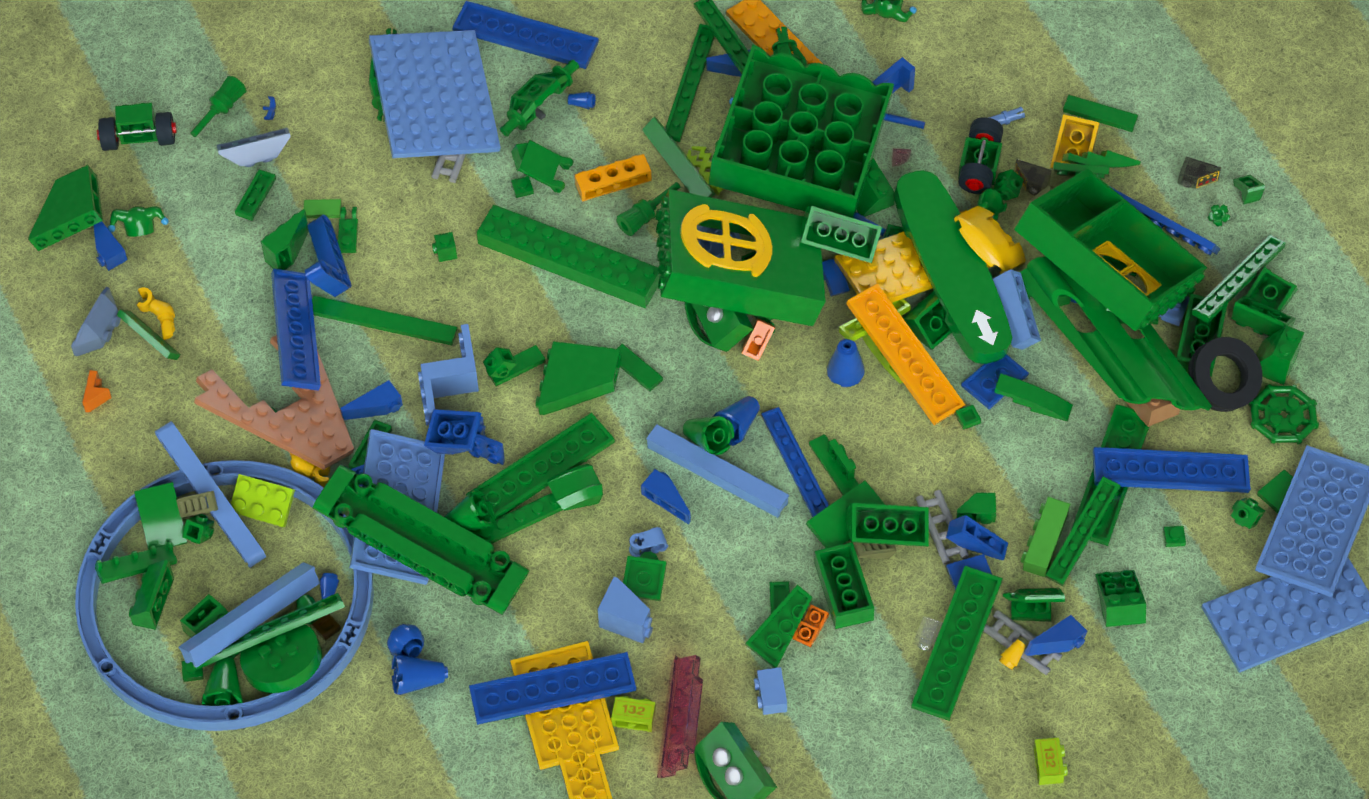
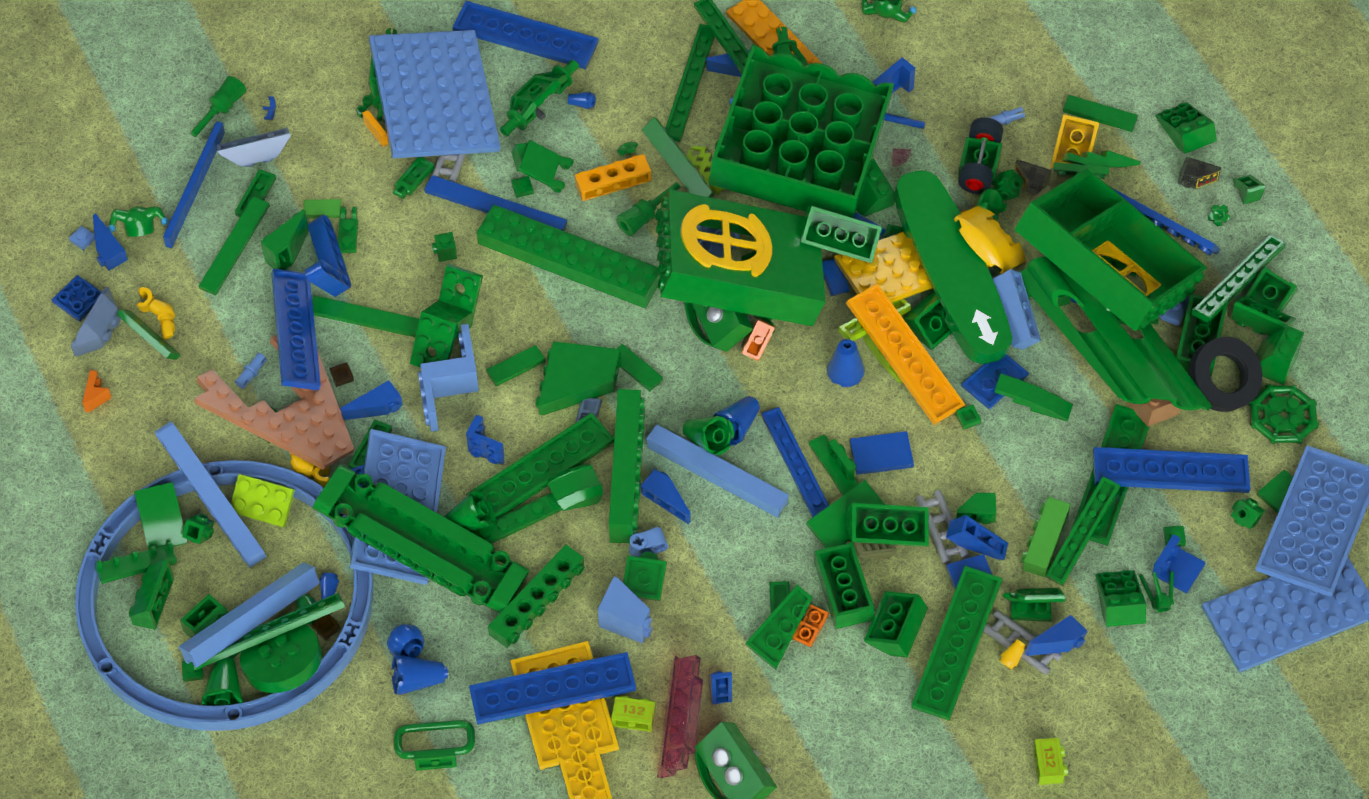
green slope [28,165,103,251] -> none
brick [97,103,177,151] -> none
olive slope [176,491,218,518] -> none
blue slope [424,409,482,455] -> none
green brick [483,347,517,378] -> none
medium blue brick [754,667,787,715] -> none
clear brick [915,616,943,651] -> none
none -> blue tile [51,275,101,322]
none -> medium blue plate [69,226,95,251]
none -> blue tile [163,122,225,248]
none -> green tile [199,196,270,296]
none -> medium blue pin [234,353,267,389]
none -> dark brown plate [329,362,354,387]
none -> green piece [356,93,373,117]
none -> light orange tile [362,110,389,147]
none -> green hinge [393,157,434,199]
none -> green bar [394,720,475,771]
none -> green bracket [410,264,483,368]
none -> blue tile [425,175,567,231]
none -> green brick [488,544,585,648]
none -> sand blue tile [575,398,602,423]
none -> green brick [609,389,645,543]
none -> green plant [617,141,638,156]
none -> blue slope [709,671,732,705]
none -> blue tile [850,431,914,475]
none -> green slope [864,591,928,658]
none -> green plant [1139,571,1174,612]
none -> blue bracket [1152,534,1205,593]
none -> green slope [1155,102,1217,154]

